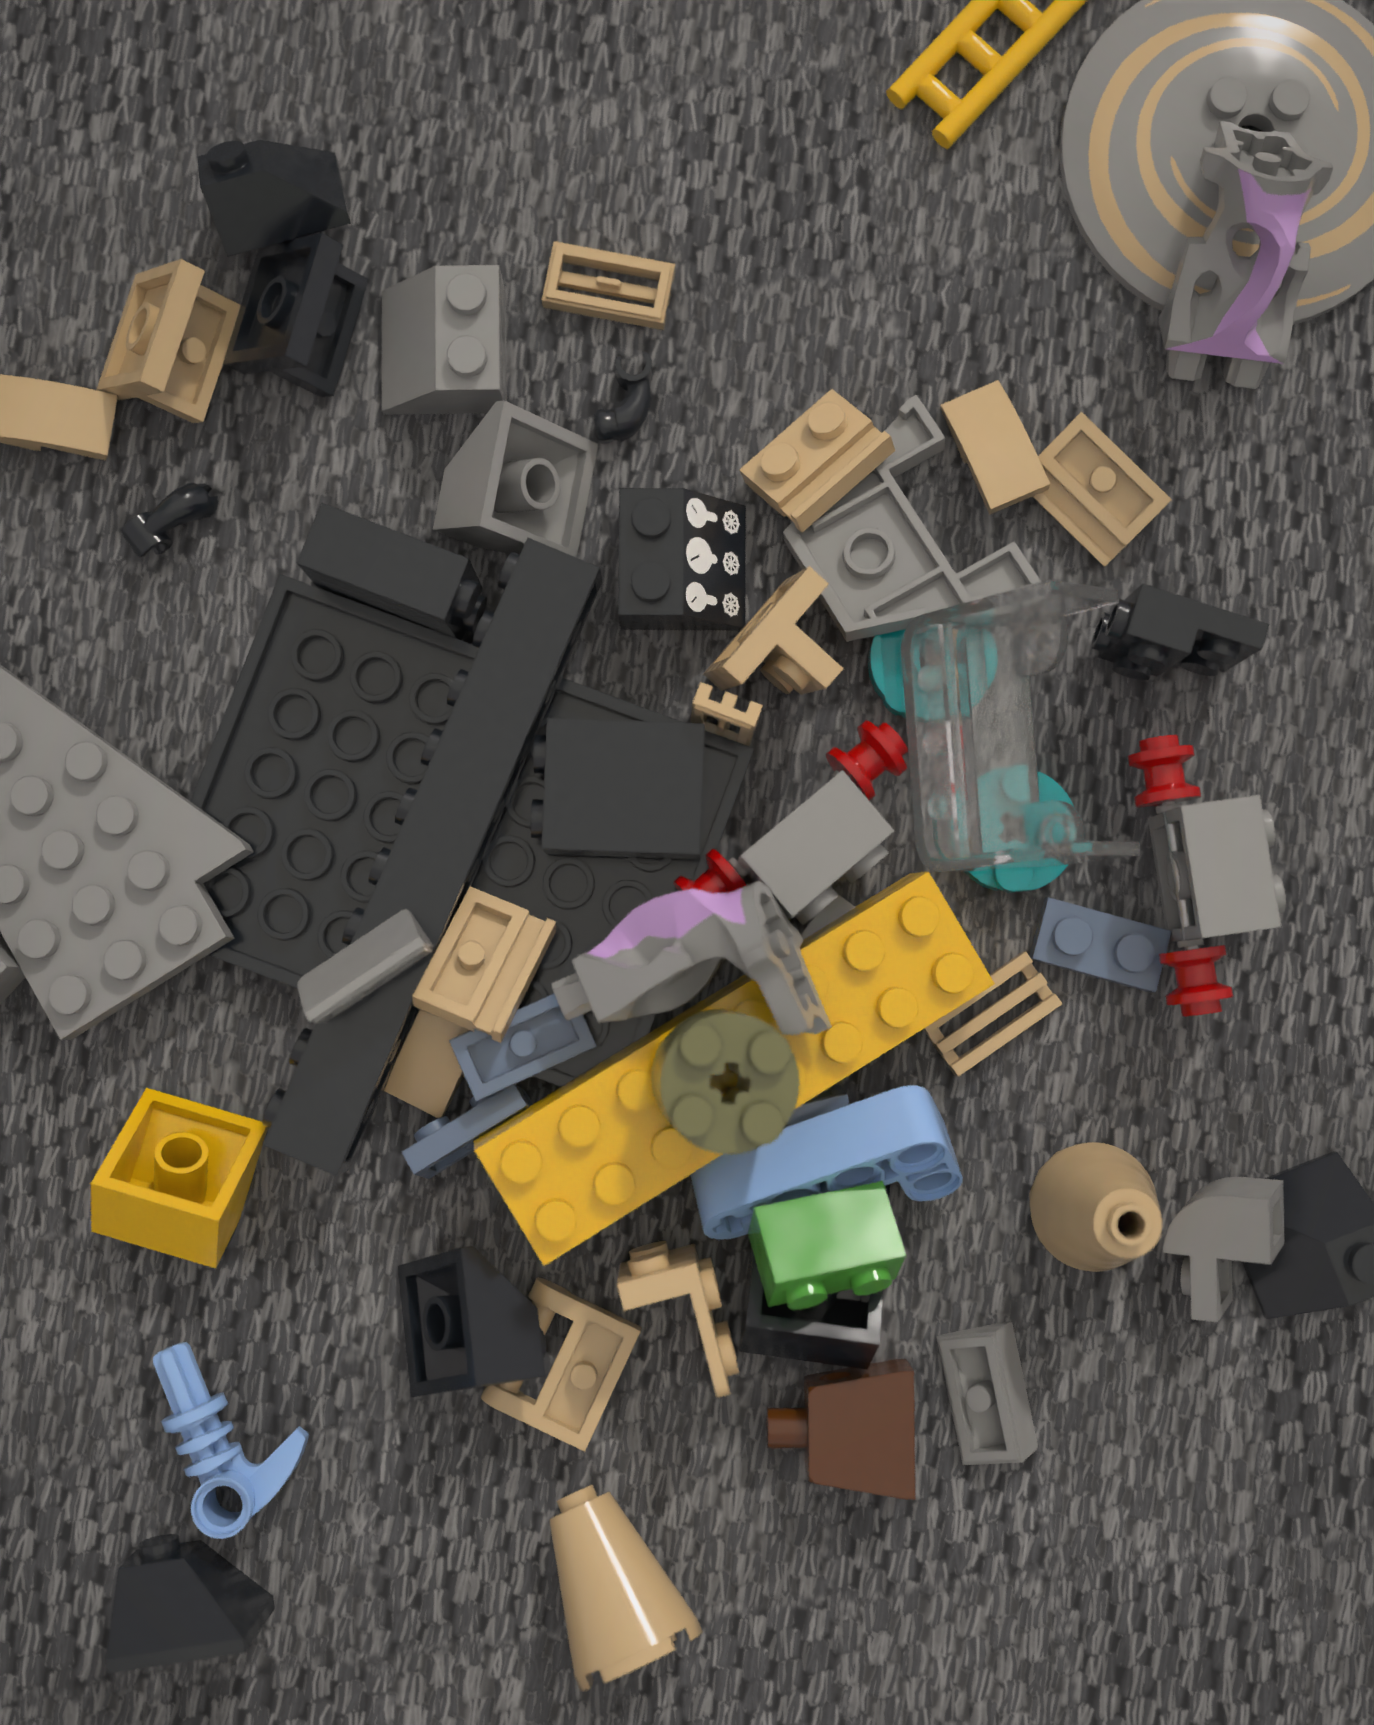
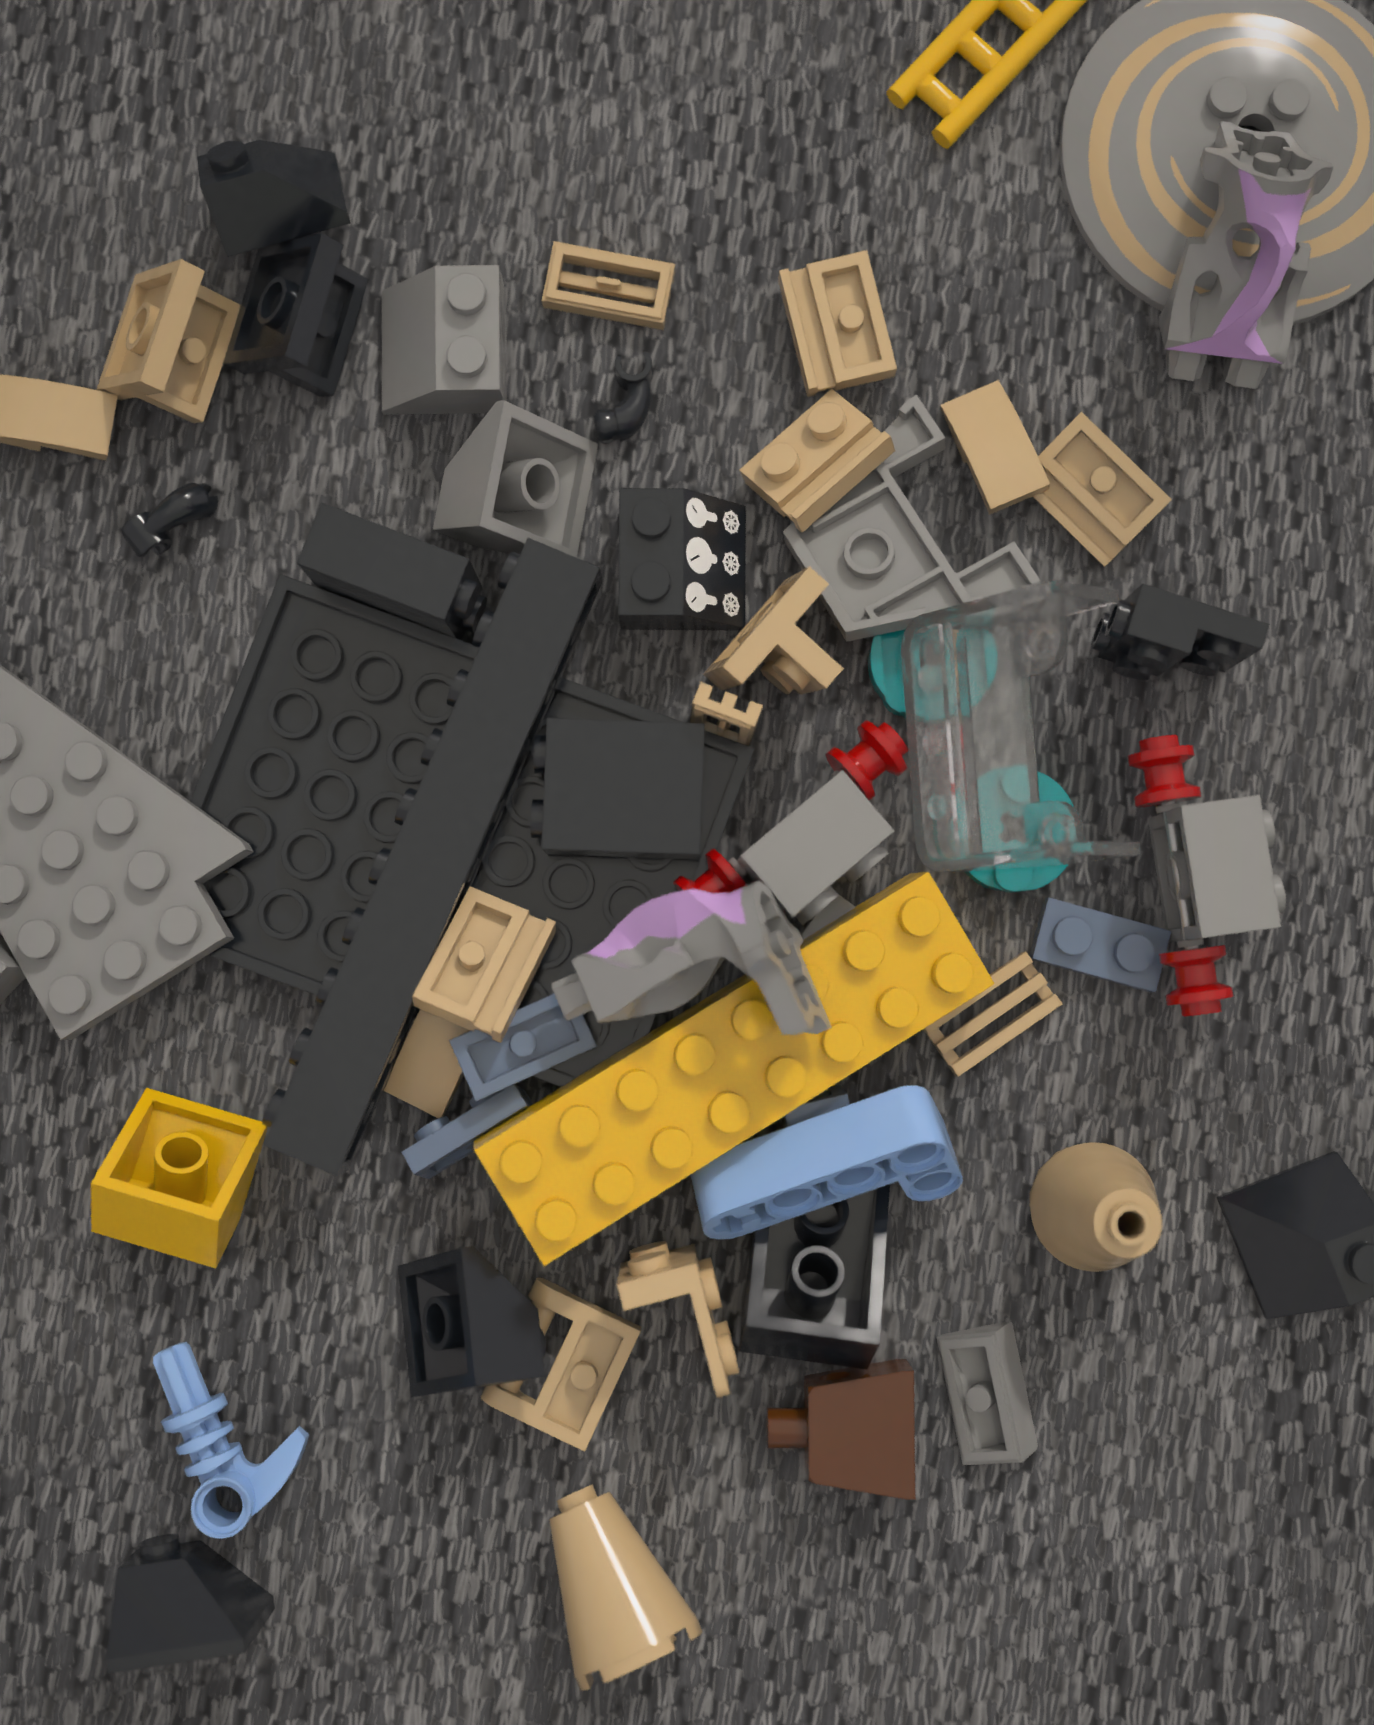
light grey slope [297,909,434,1023] -> none
olive brick [651,1009,800,1154] -> none
bright green brick [748,1181,906,1310] -> none
light grey brick [1163,1177,1284,1322] -> none
none -> tan plate [778,250,897,397]

